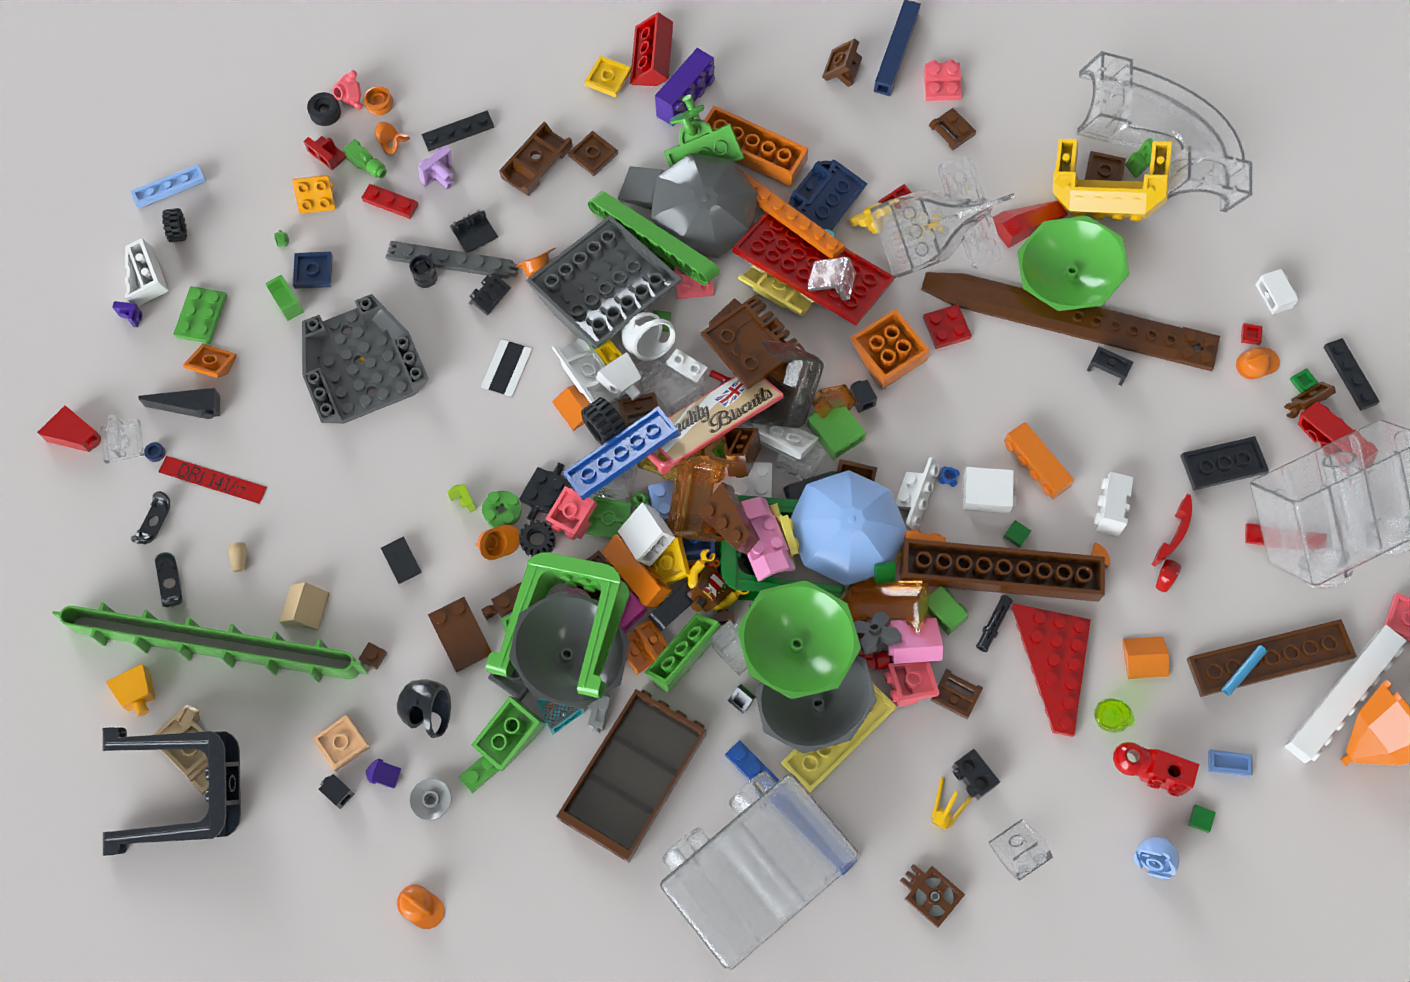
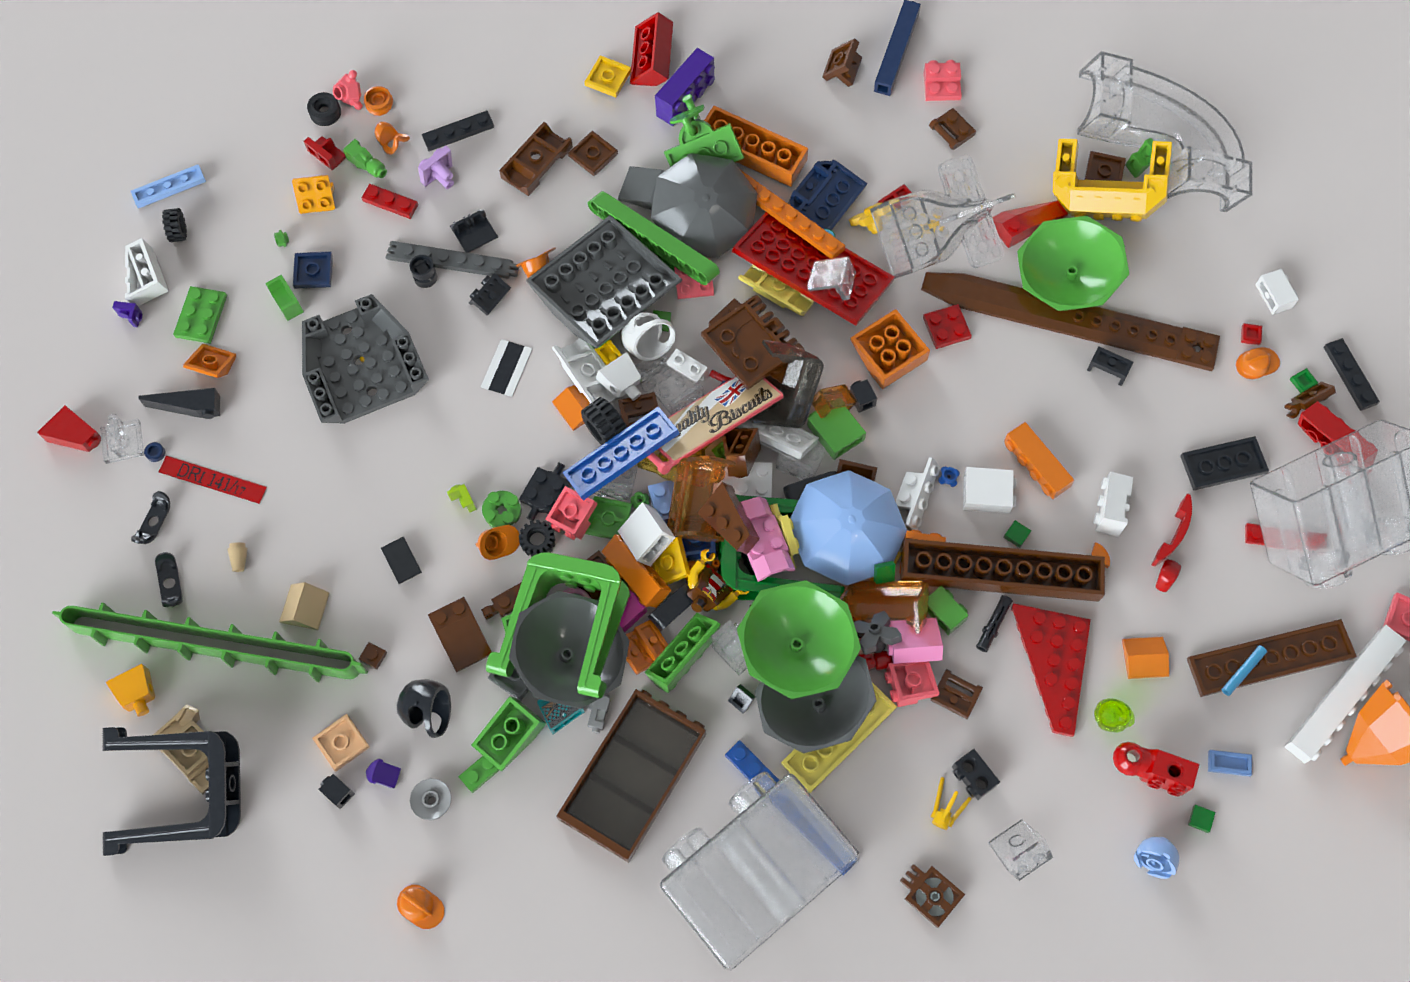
reddish brown plate [713,609,734,626] -> none

